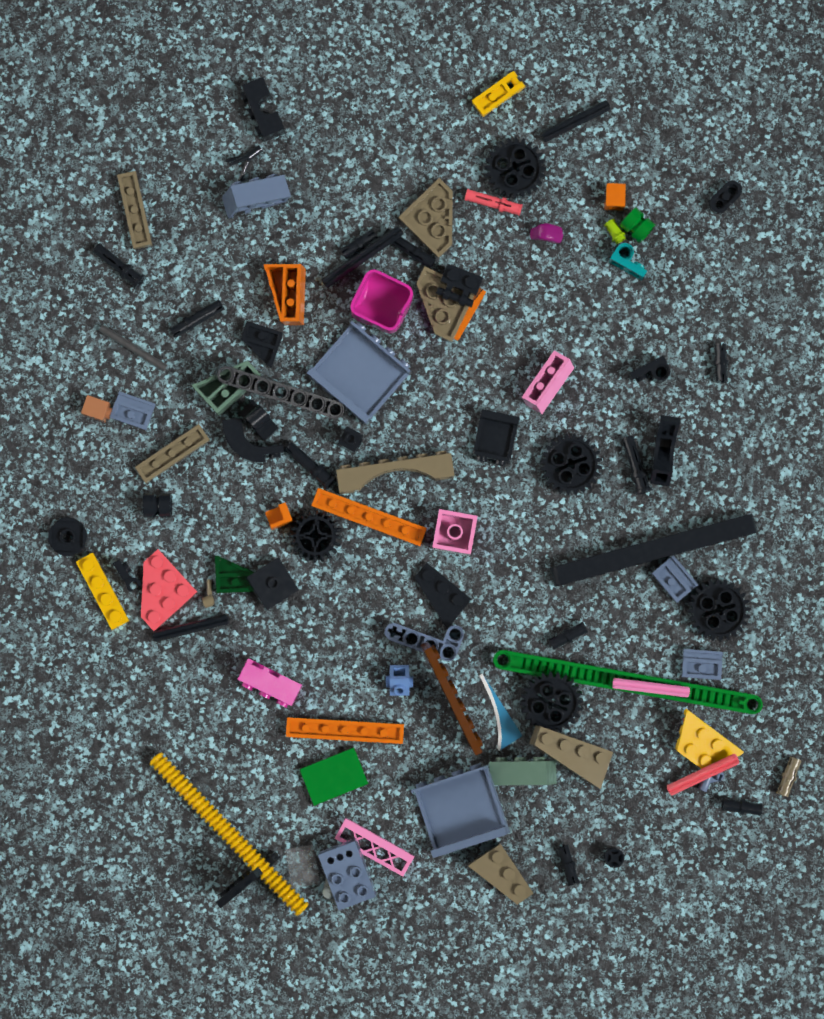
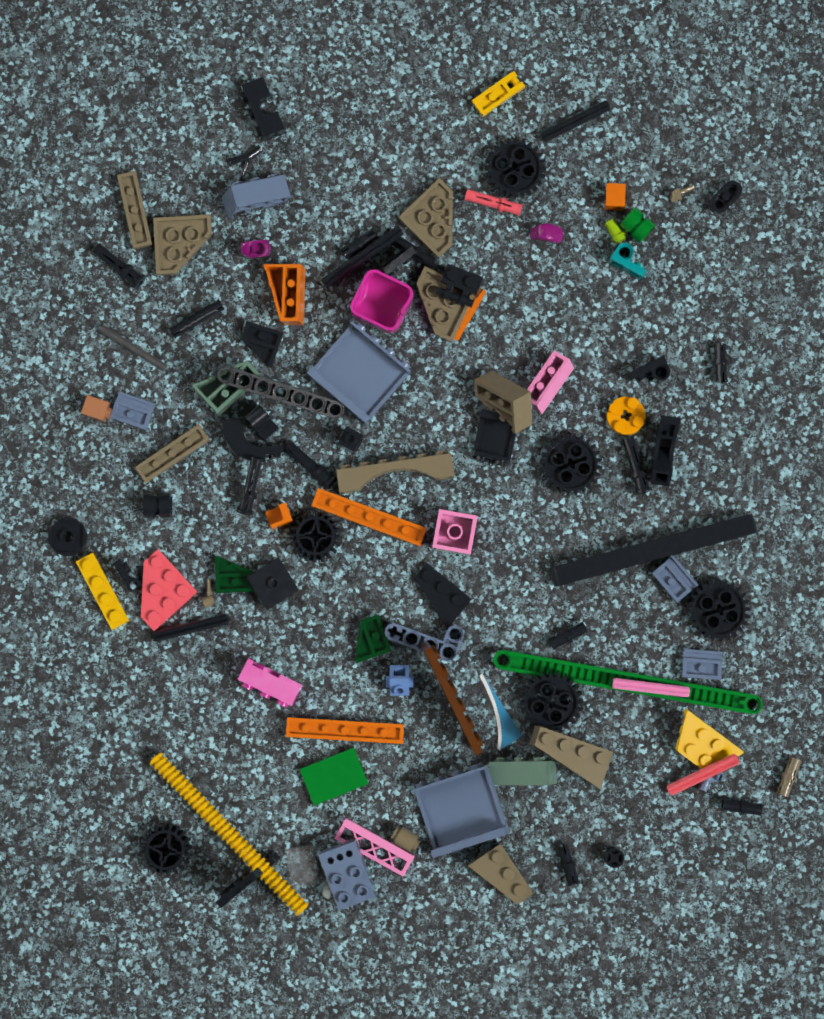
none -> black gear [139,823,193,876]
none -> dark tan plate [153,214,212,276]
none -> black pin [236,455,263,515]
none -> magenta hair [241,240,271,258]
none -> dark green wing [355,614,391,664]
none -> black wing [373,246,416,276]
none -> dark tan brick [390,826,421,853]
none -> dark tan wedge [474,371,533,434]
none -> light orange plate [606,397,646,436]
none -> dark tan hand [670,184,695,202]

